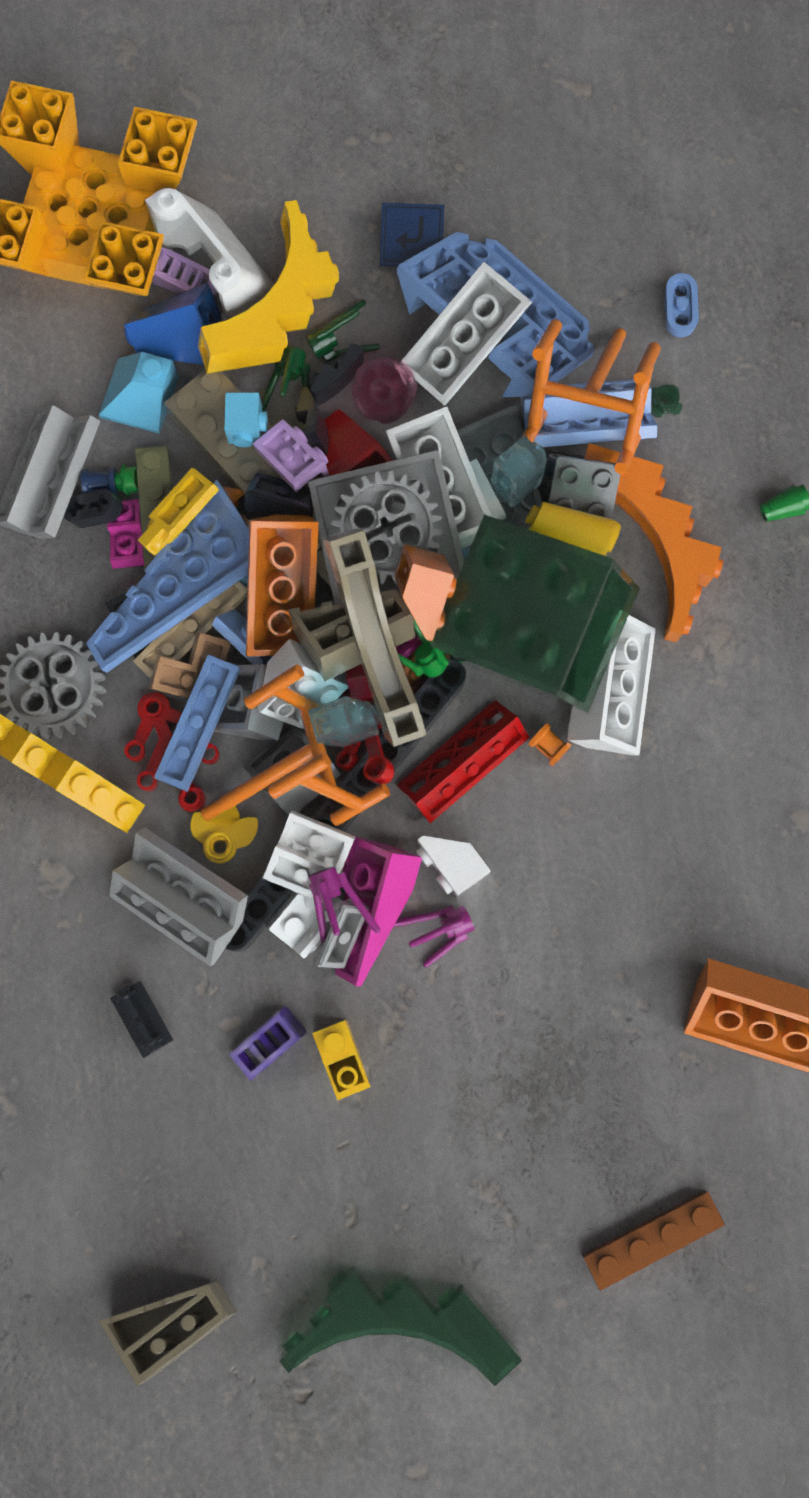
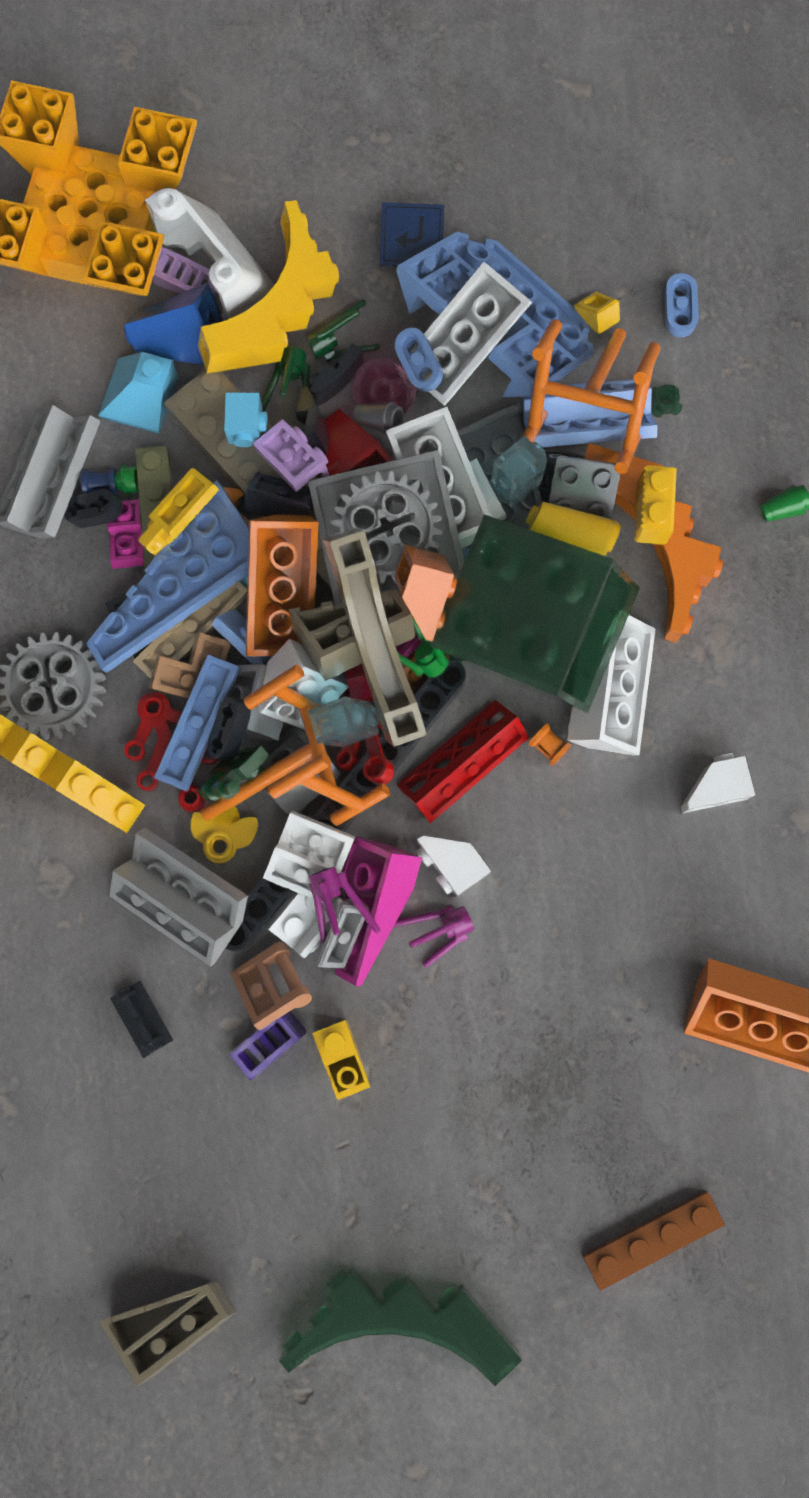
none -> dark green plate [198,746,269,801]
none -> black beam [208,697,250,761]
none -> nougat plate [230,942,312,1031]
none -> flat silver cone [353,402,404,434]
none -> medium blue plate [395,328,443,392]
none -> yellow slope [574,291,620,334]
none -> yellow brick [634,465,677,545]
none -> white slope [681,753,755,814]

